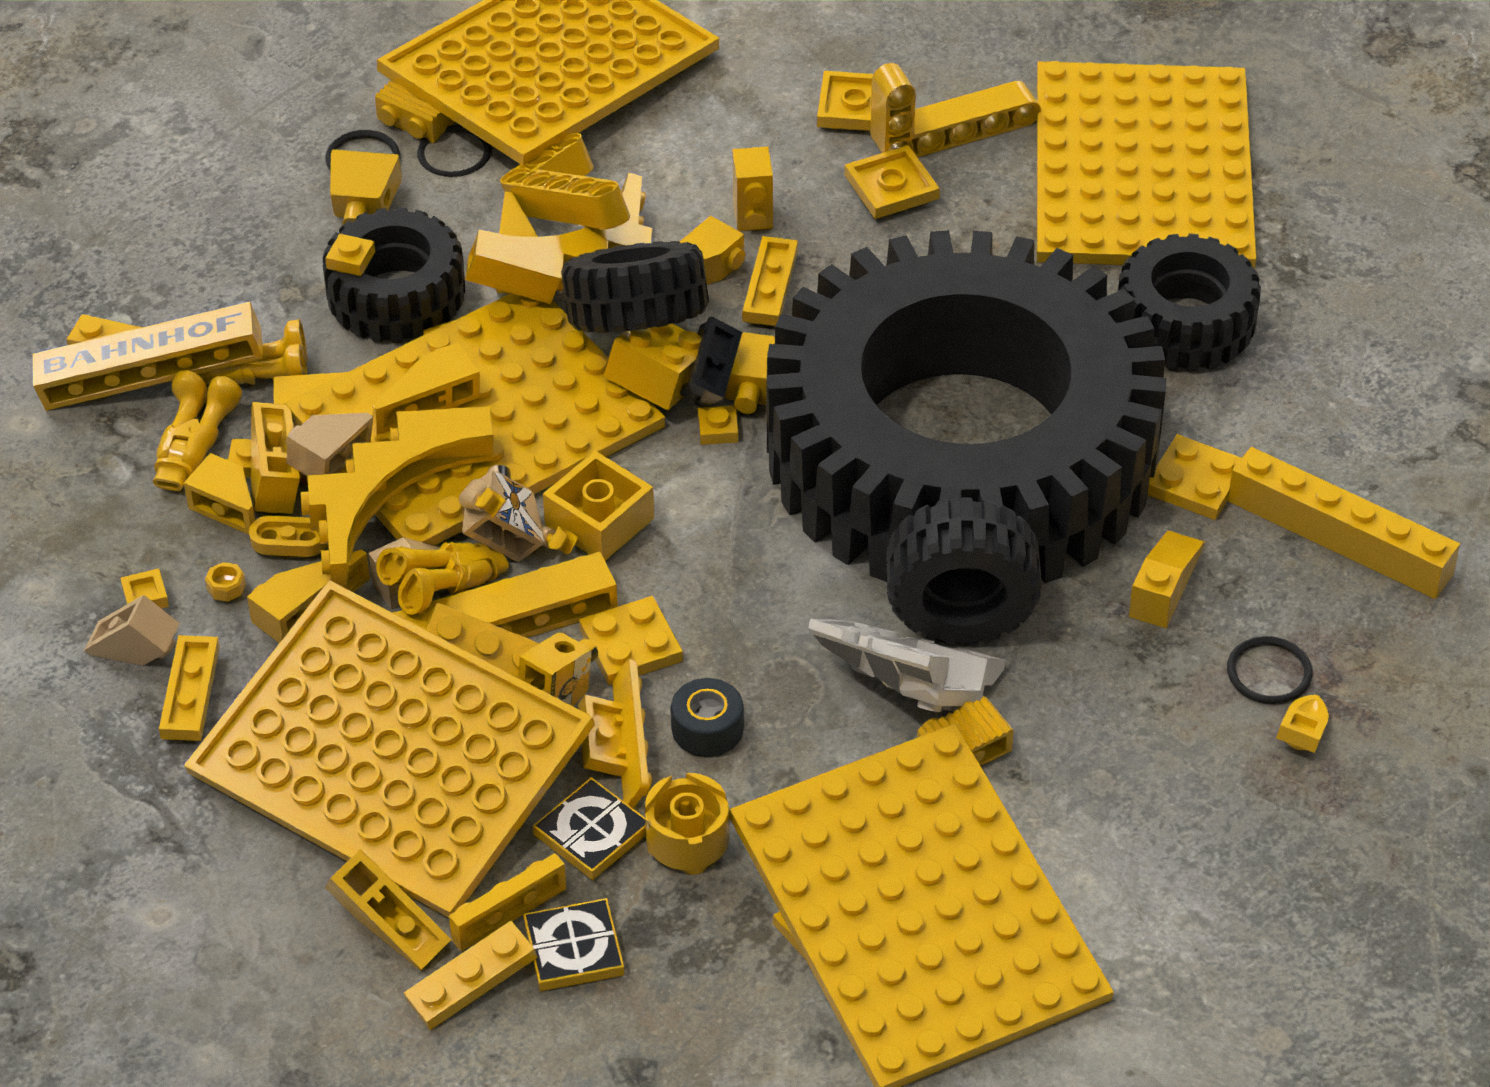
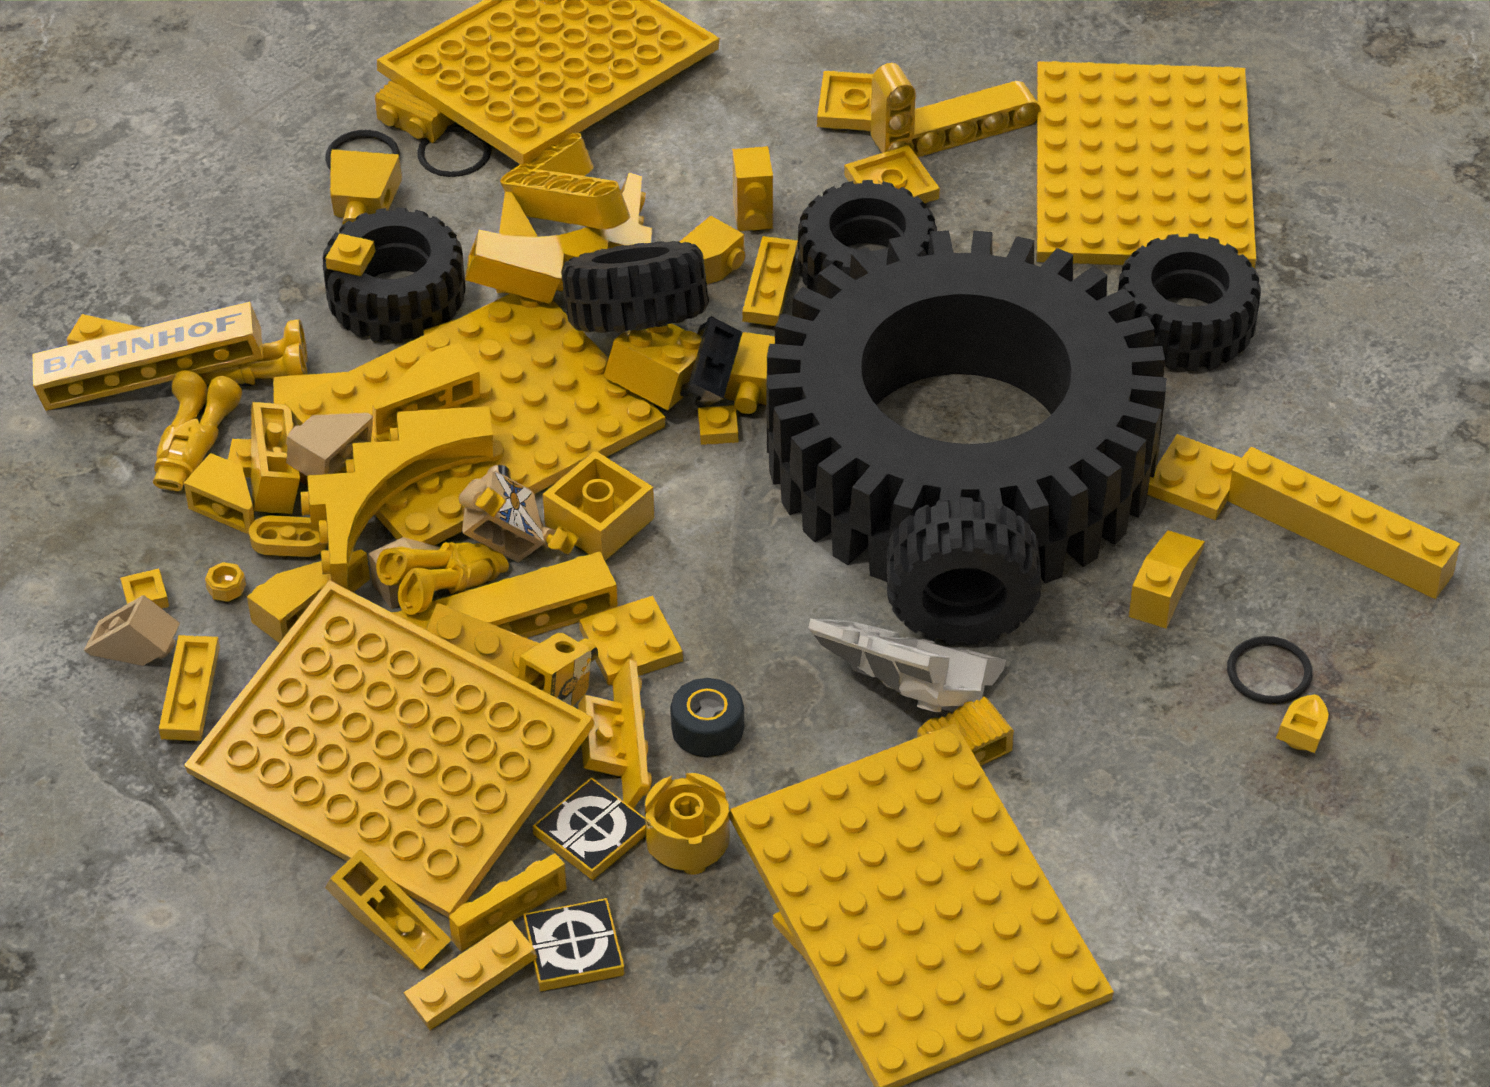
none -> black tyre [798,180,937,293]

